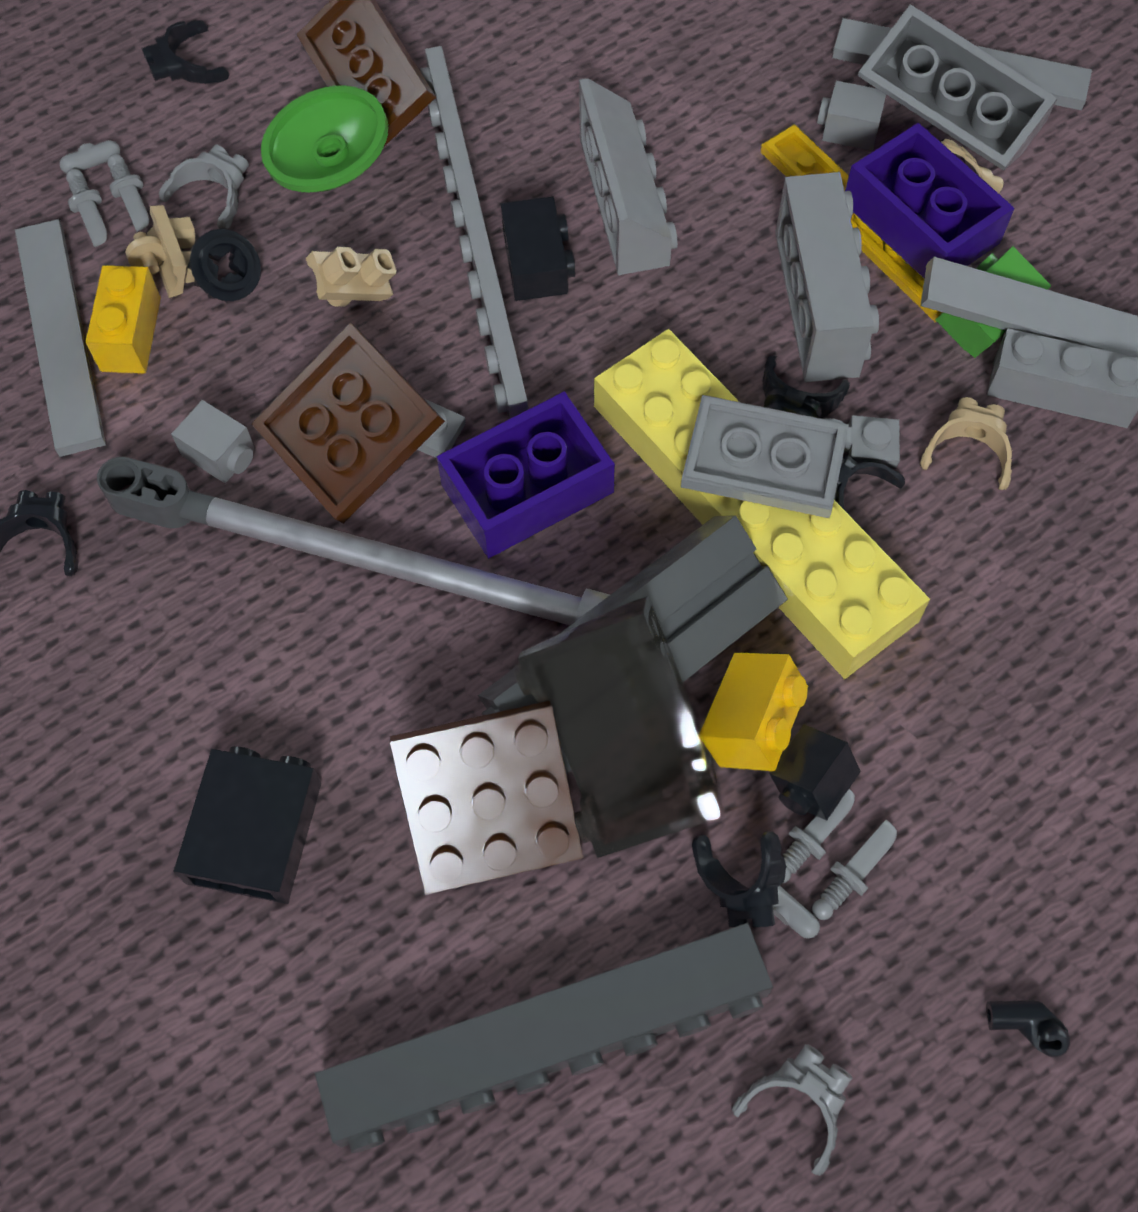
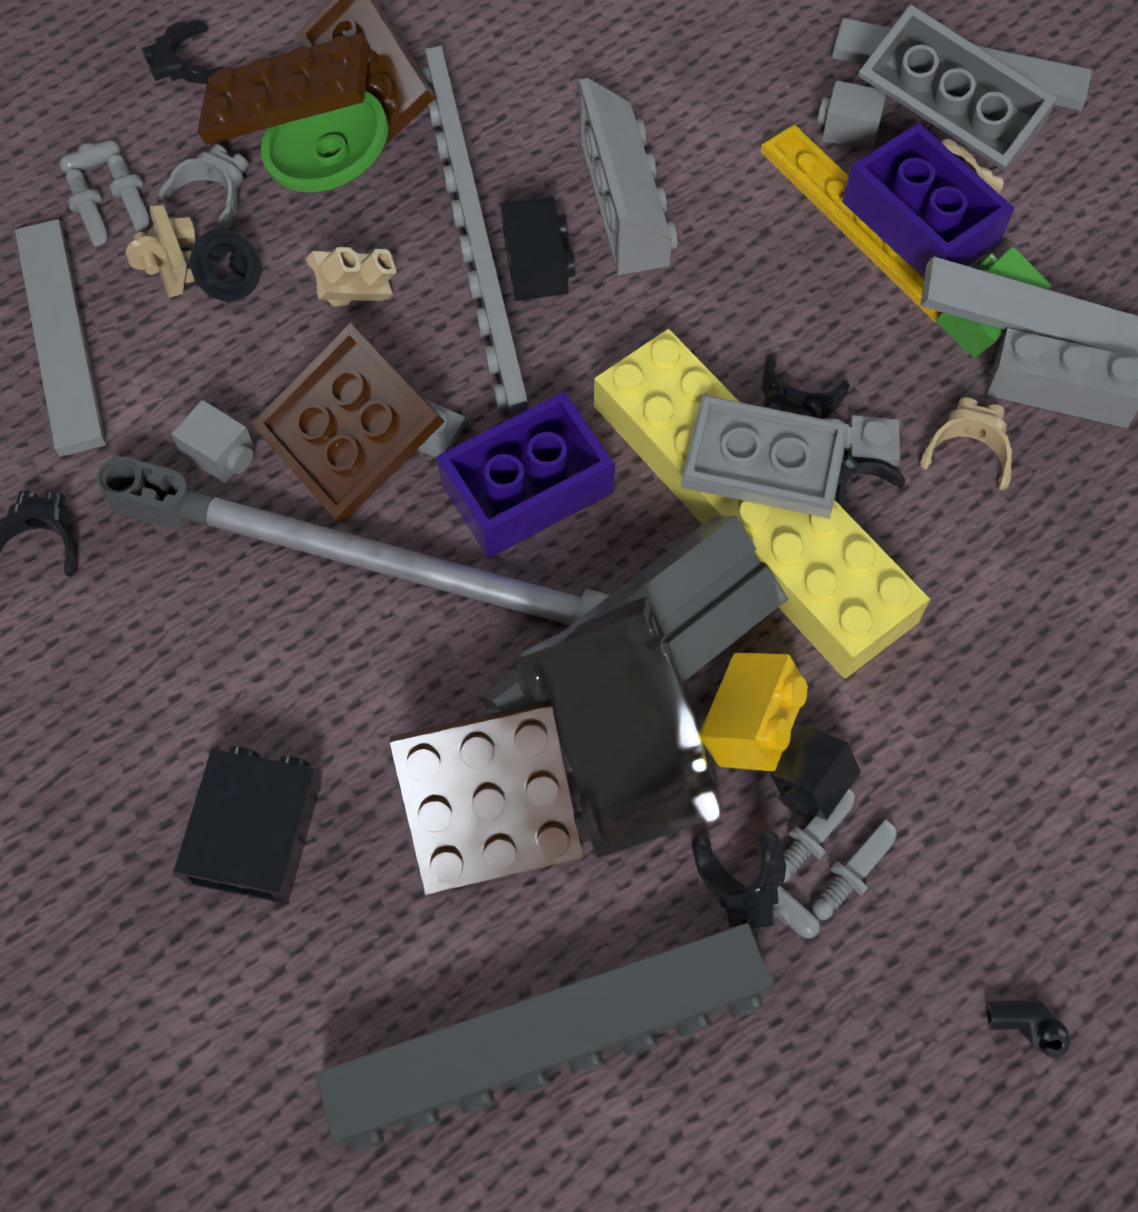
yellow brick [85,265,161,373] -> none
light grey helmet [732,1044,852,1176] -> none
light grey brick [775,172,879,382] -> none
none -> reddish brown plate [197,32,370,145]

